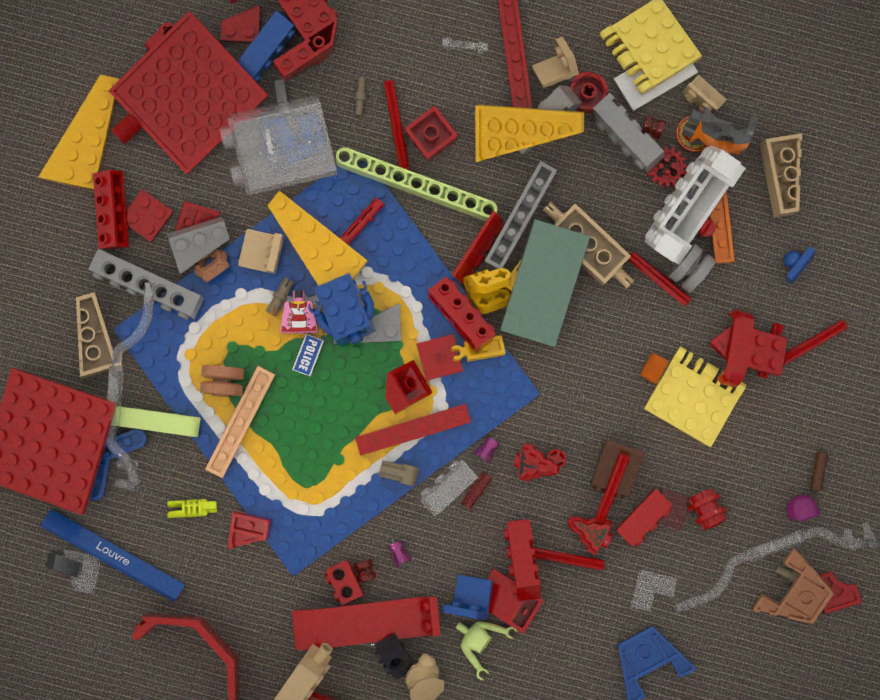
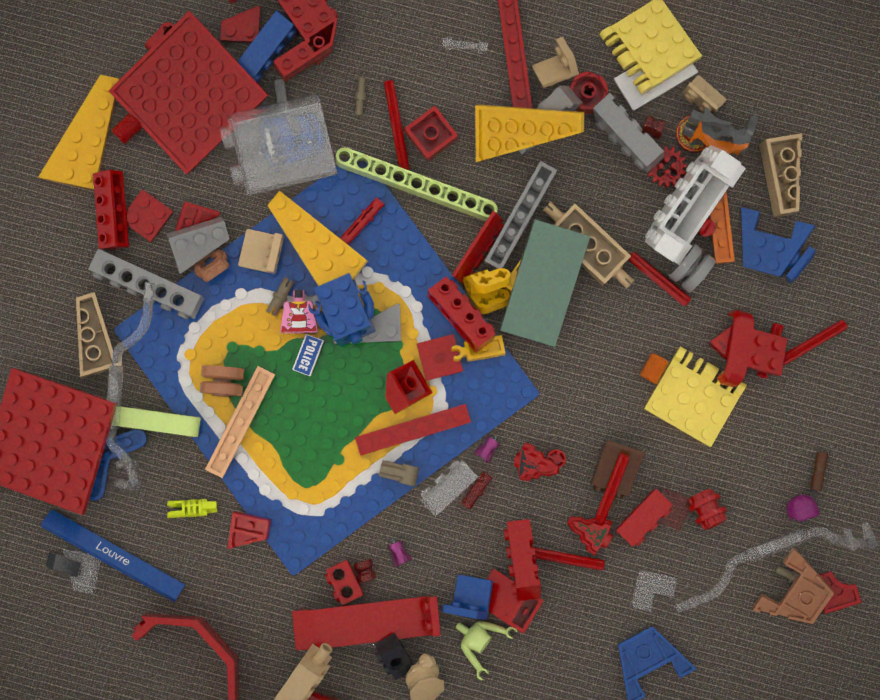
none -> blue wing [741,207,816,277]

